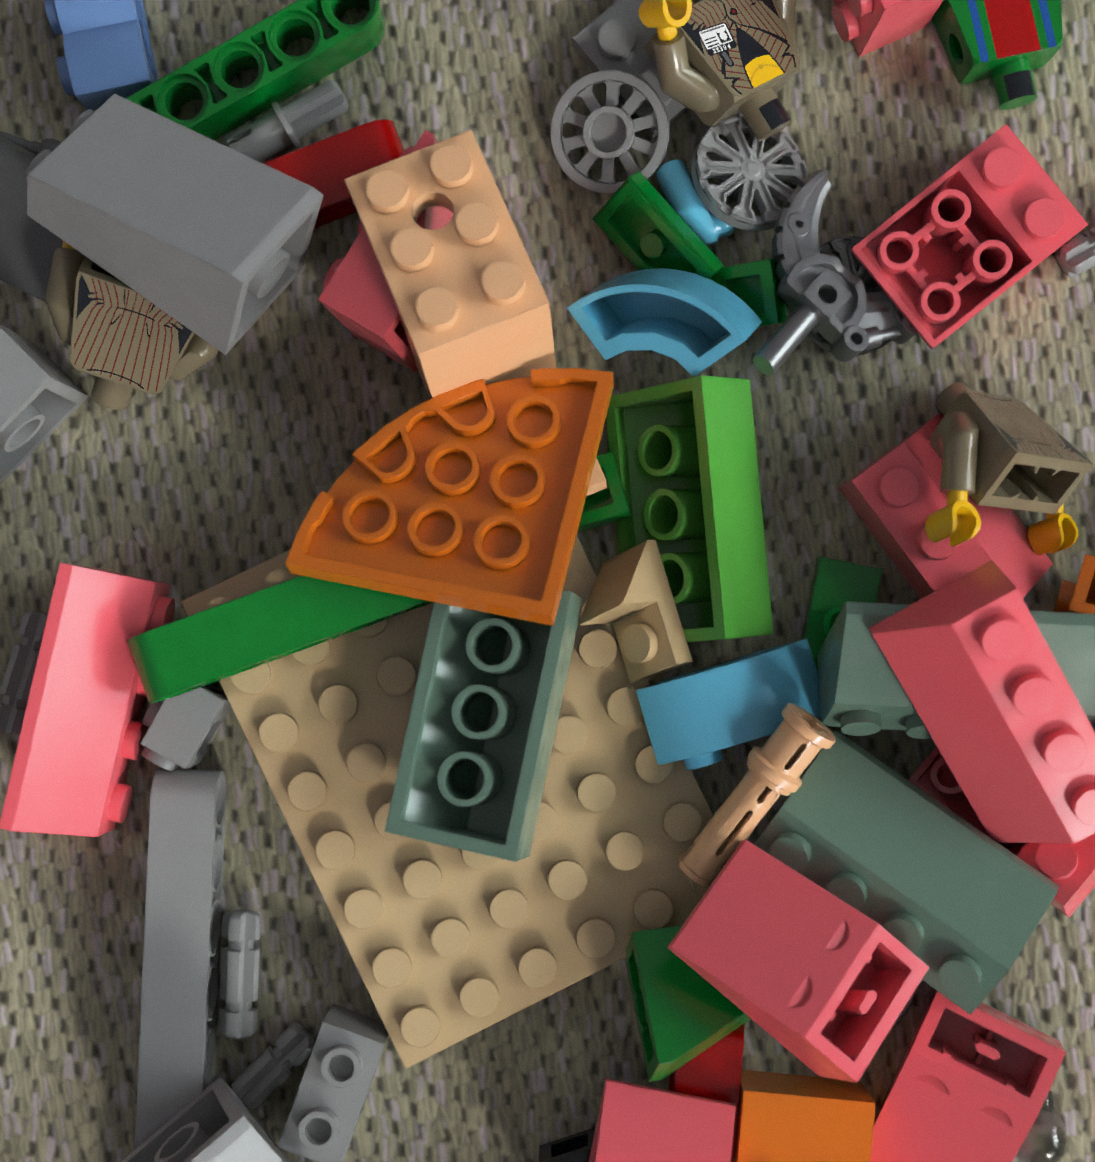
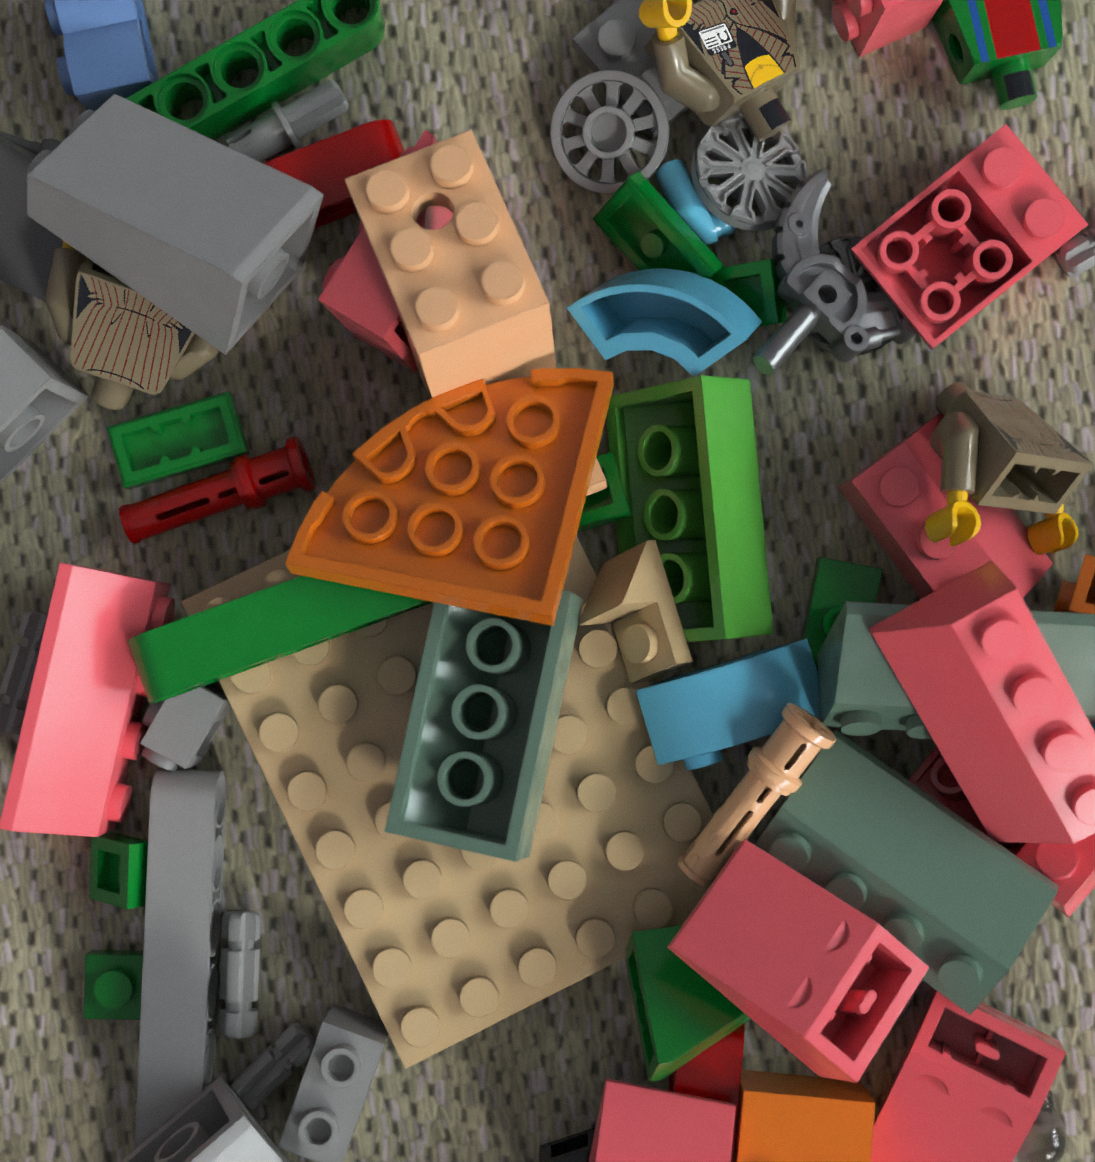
none -> green plate [84,950,143,1020]
none -> green plate [89,832,148,909]
none -> green plate [106,391,250,490]
none -> red pin [119,436,316,544]

